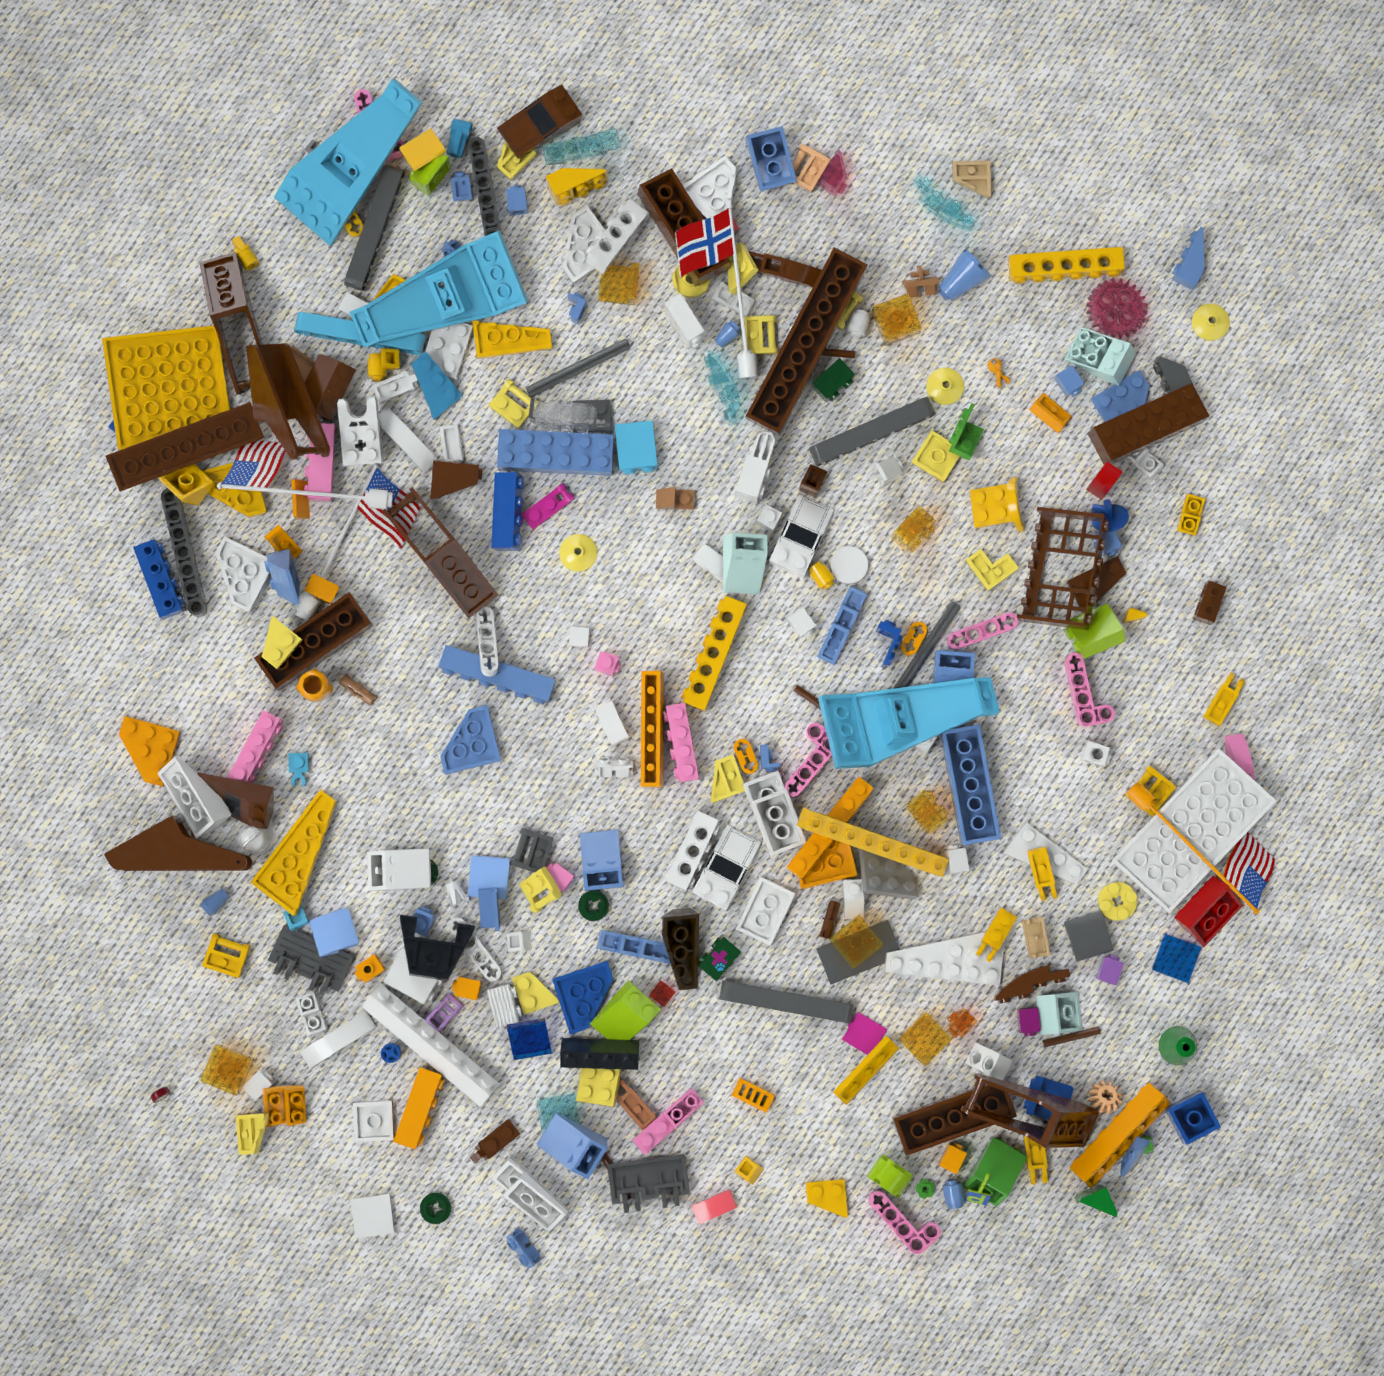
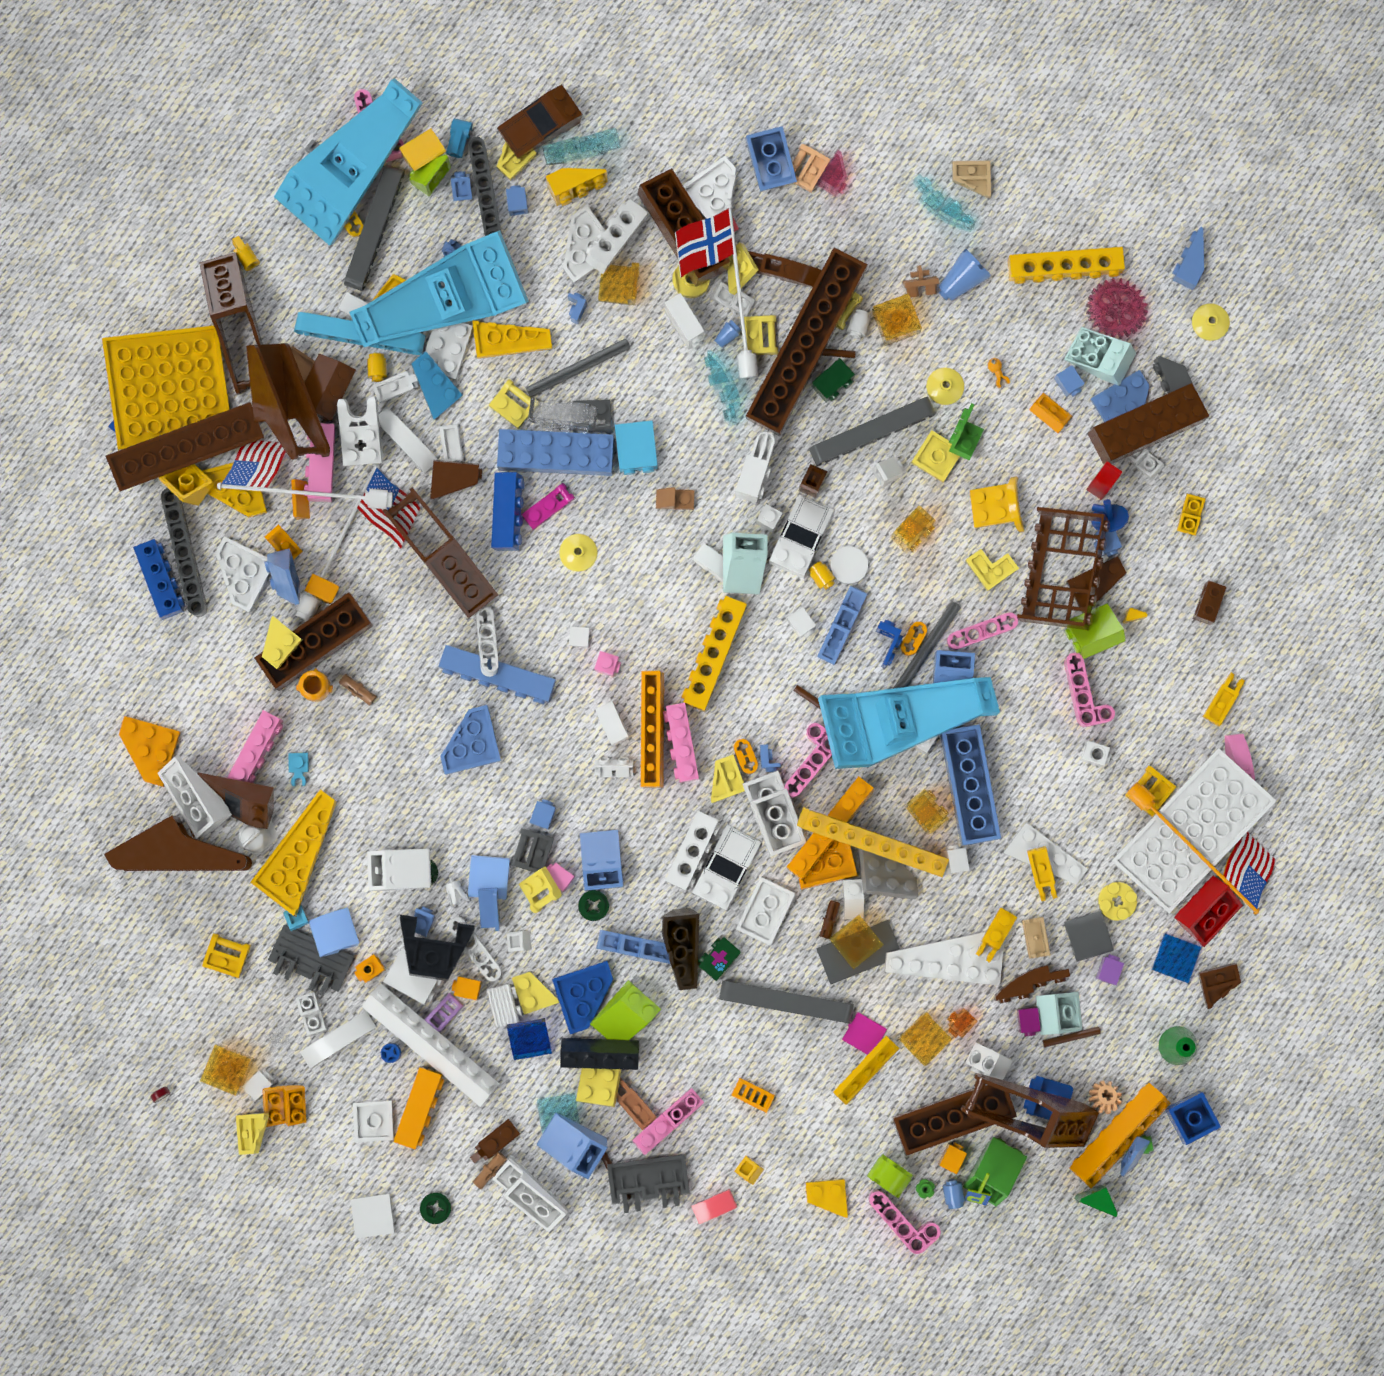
medium blue cone [200,889,229,916] -> none
yellow slope [381,348,400,371] -> none
medium blue hinge [506,1228,541,1269] -> none
clear red plate [649,980,676,1007] -> none
yellow hinge [1023,1136,1048,1185] -> none
none -> medium nougat pin [472,1152,507,1190]
none -> medium blue brick [529,799,556,830]
none -> reddish brown wing [1198,963,1241,1009]

